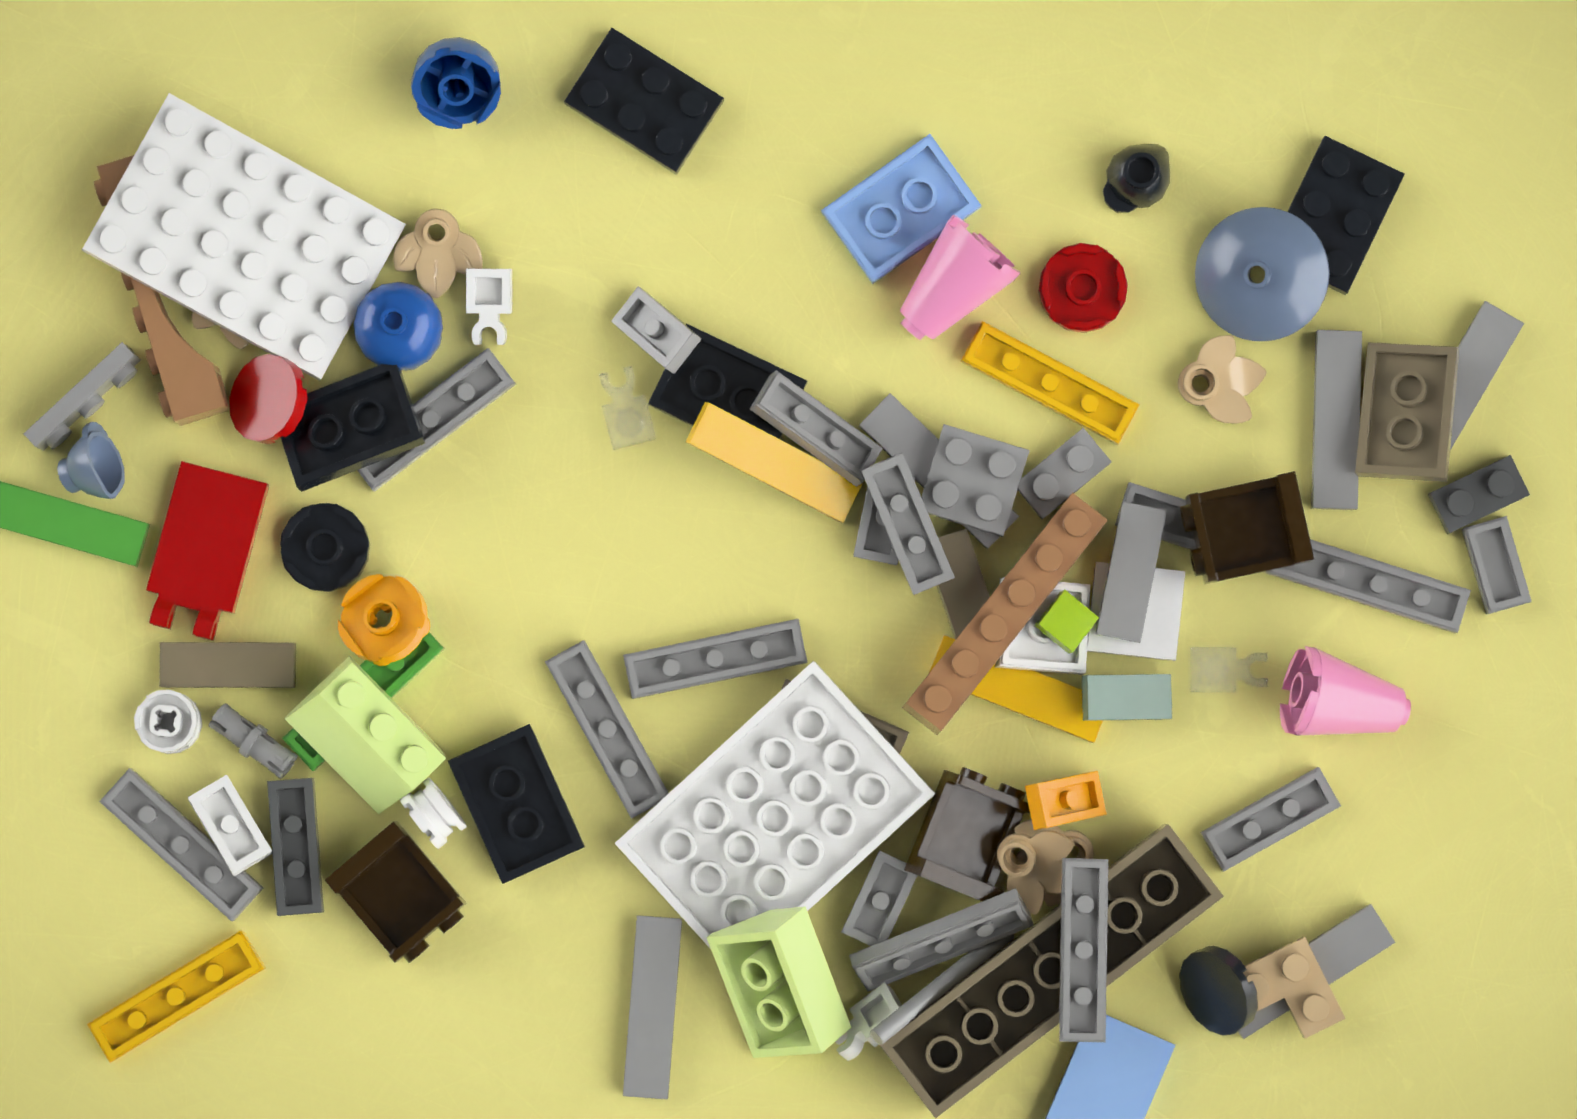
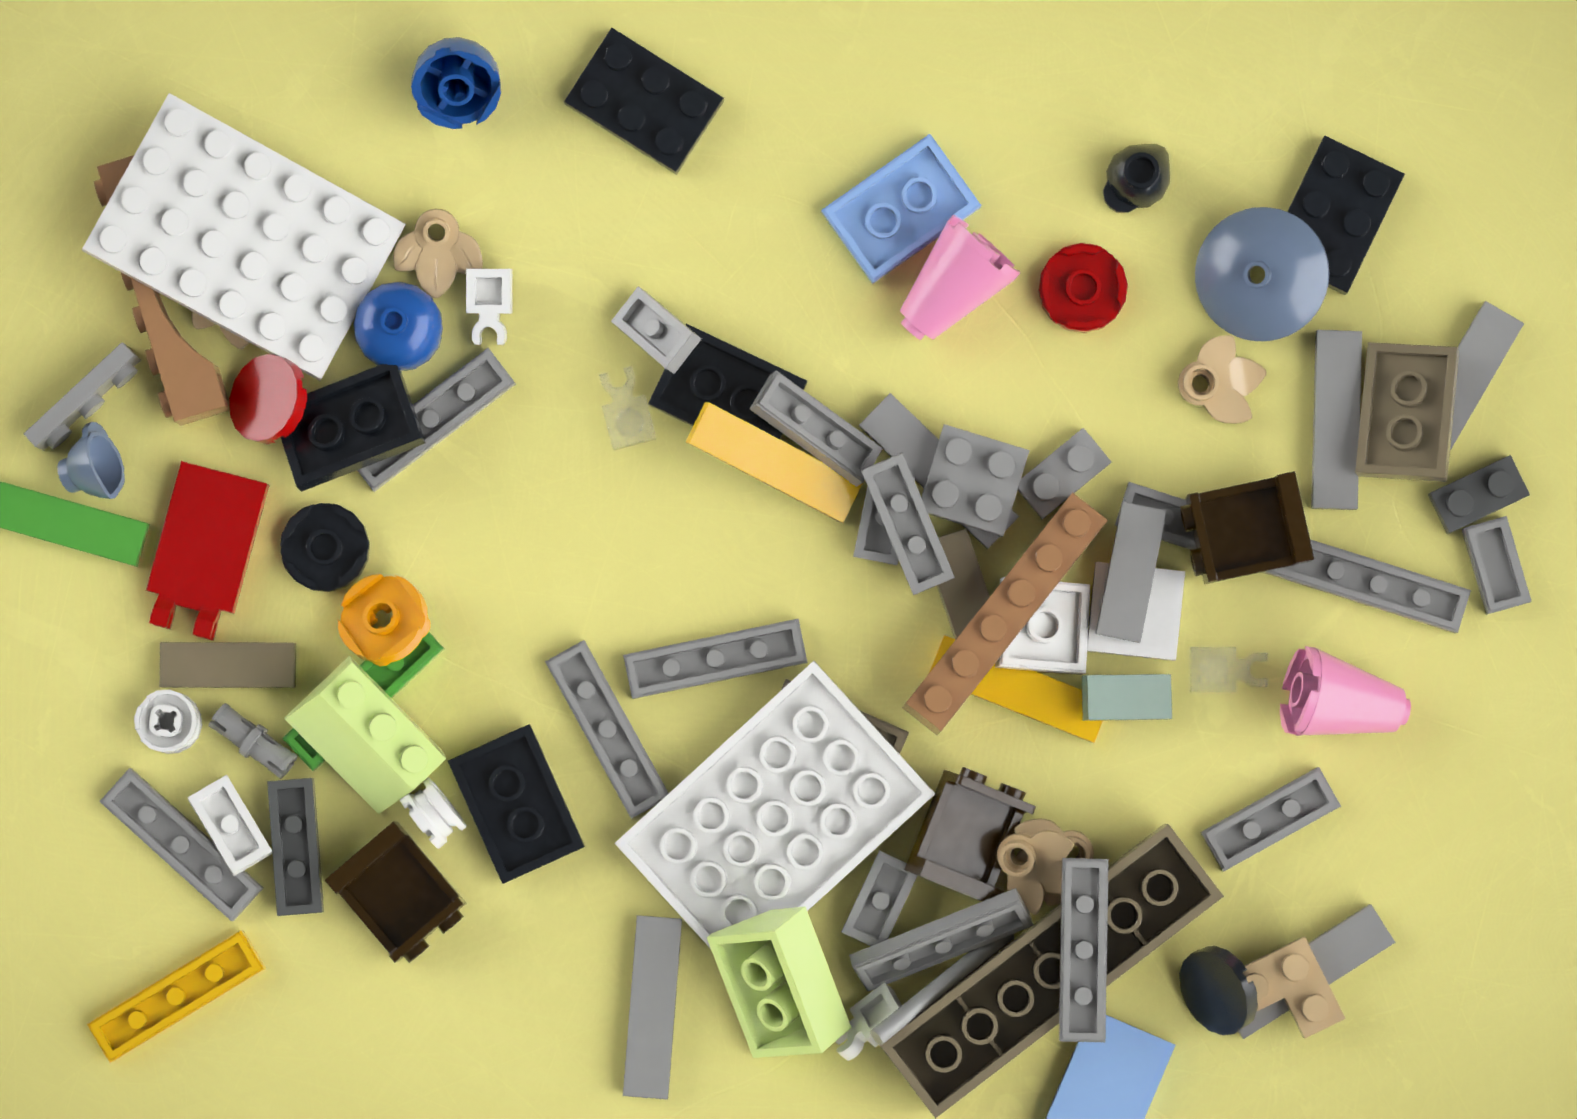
yellow tile [961,321,1140,445] -> none
light orange plate [1025,771,1107,830] -> none
lime tile [1034,589,1099,654] -> none

